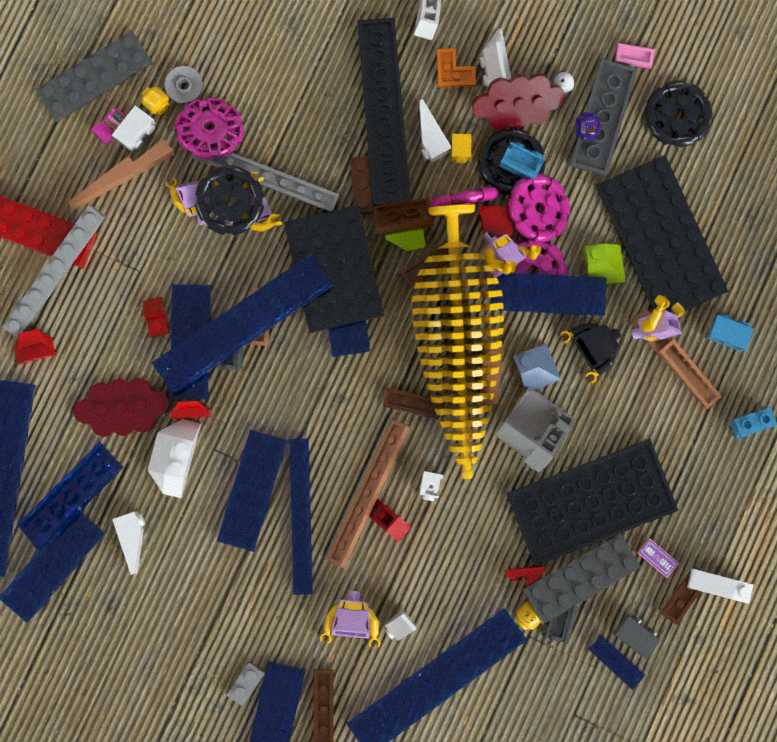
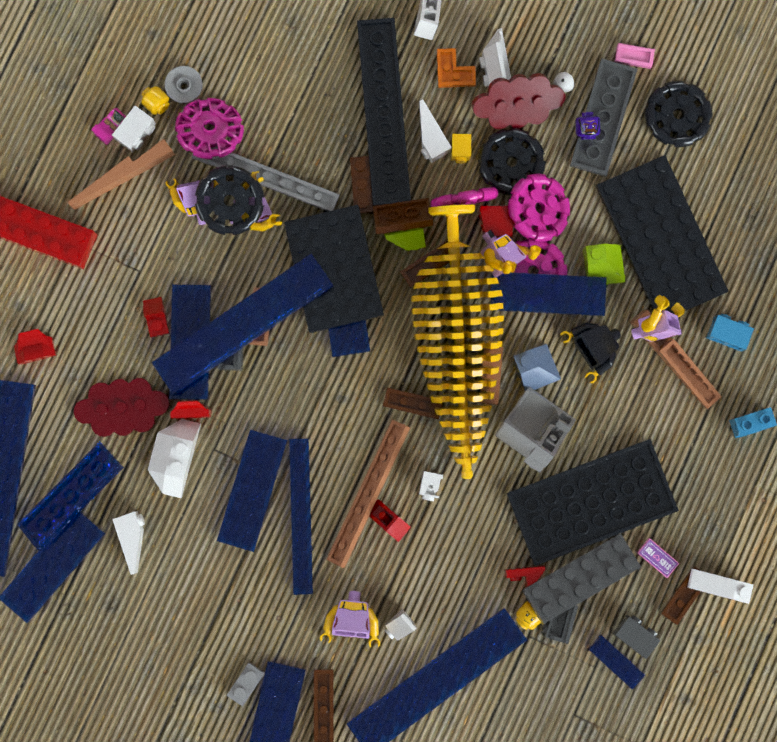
light grey plate [3,205,106,339] -> none
dark grey plate [36,31,153,122] -> none
dark azure hinge [499,142,545,180] -> none

